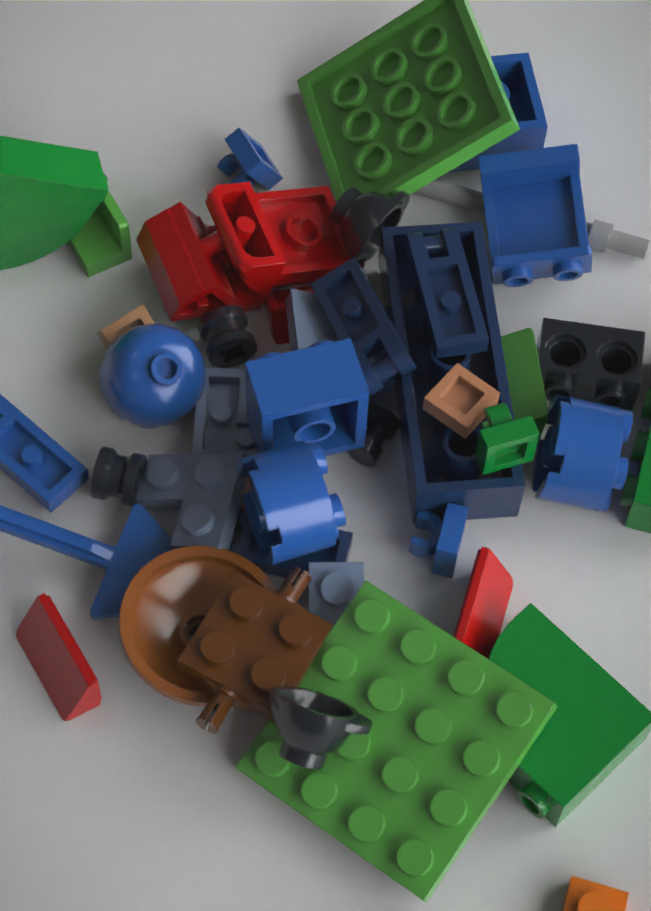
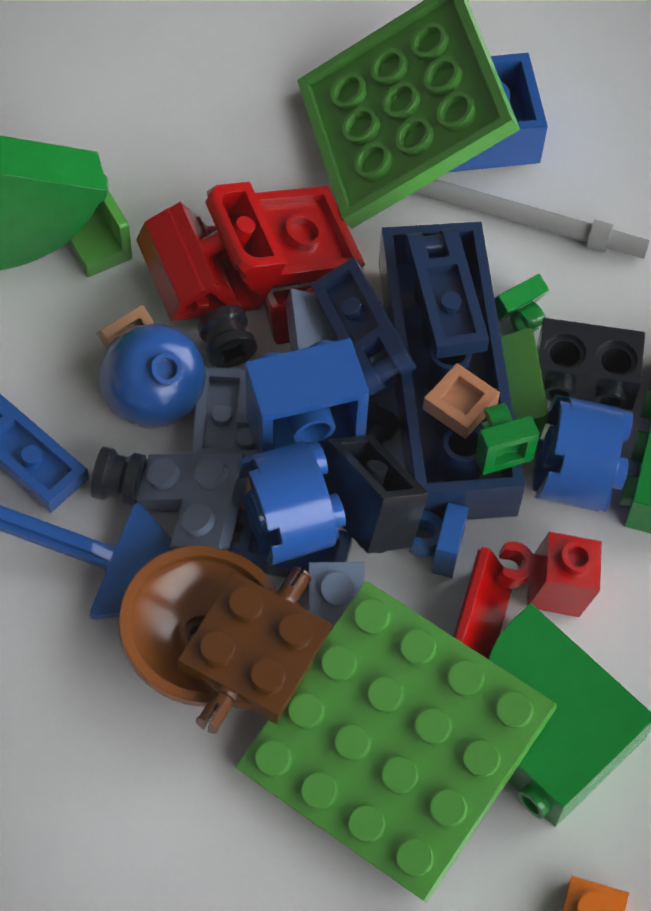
red slope [16,593,102,721] -> none
blue tile [217,127,283,190] -> none
black piece [268,687,373,769] -> none
black piece [330,187,410,263] -> none
blue panel [479,144,592,287] -> none
none -> black brick [323,434,429,554]
none -> green tile [495,273,550,332]
none -> red brick [497,531,602,617]

